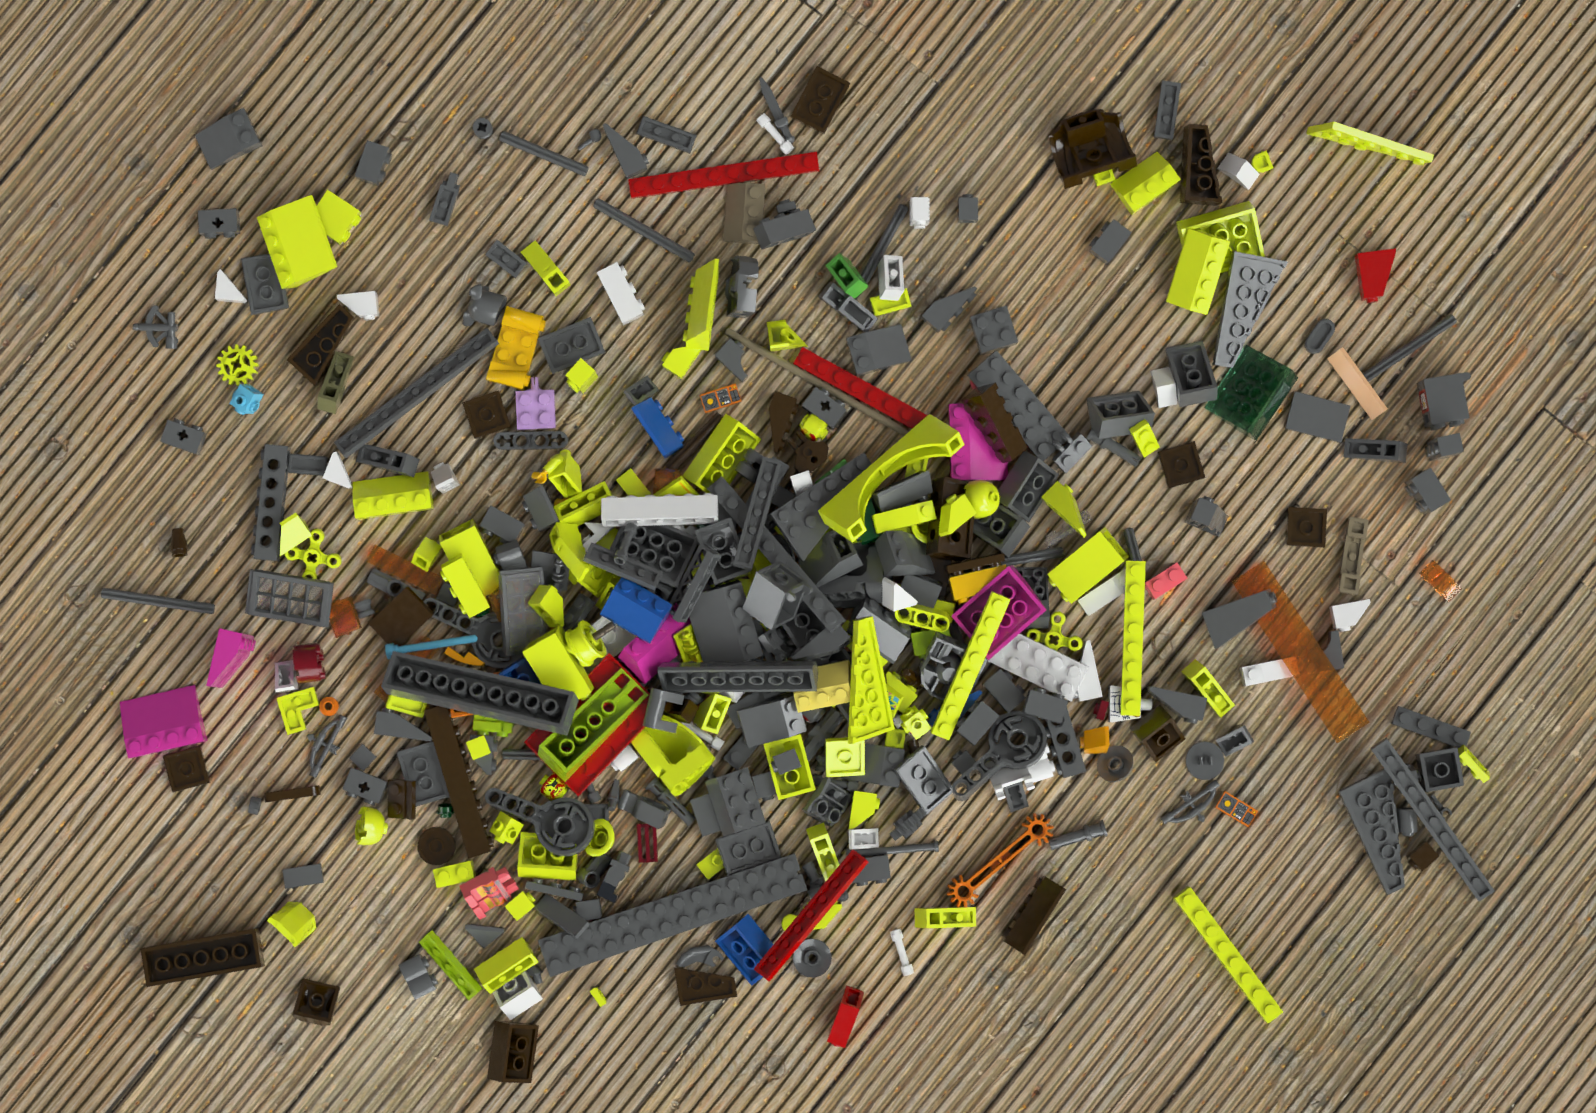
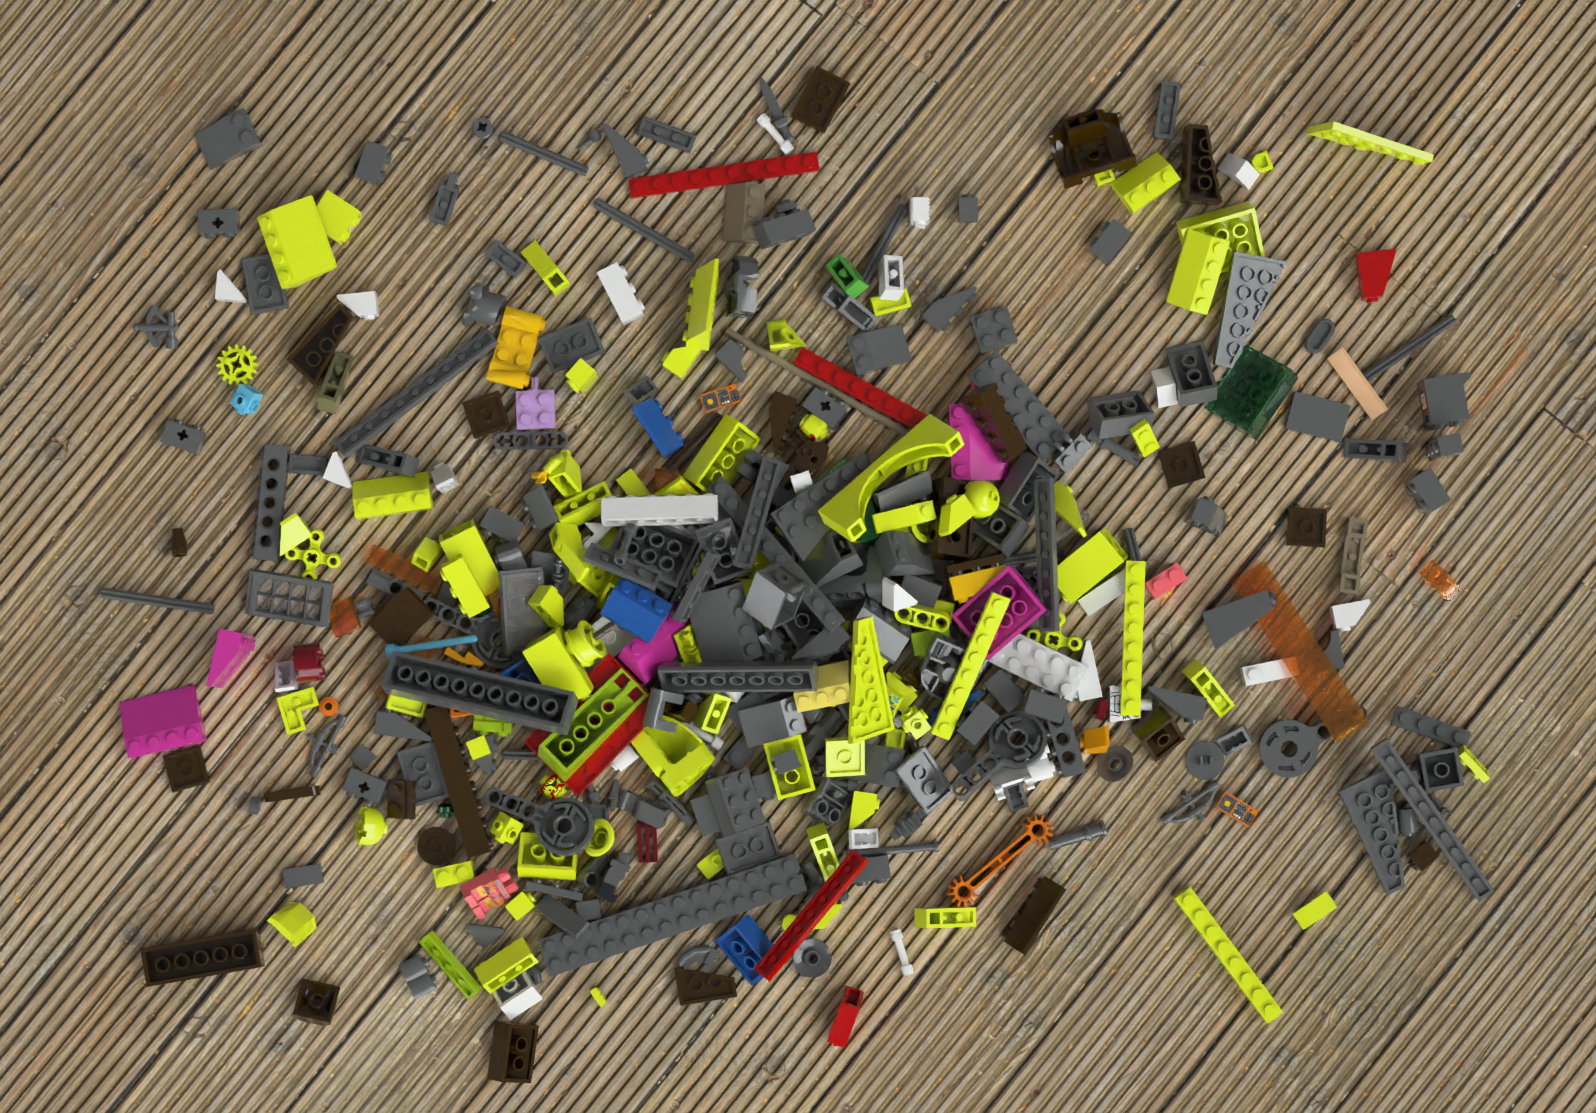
none -> dark grey plate [1034,477,1060,633]
none -> dark grey beam [1260,705,1367,778]
none -> neon yellow slope [1293,890,1337,930]

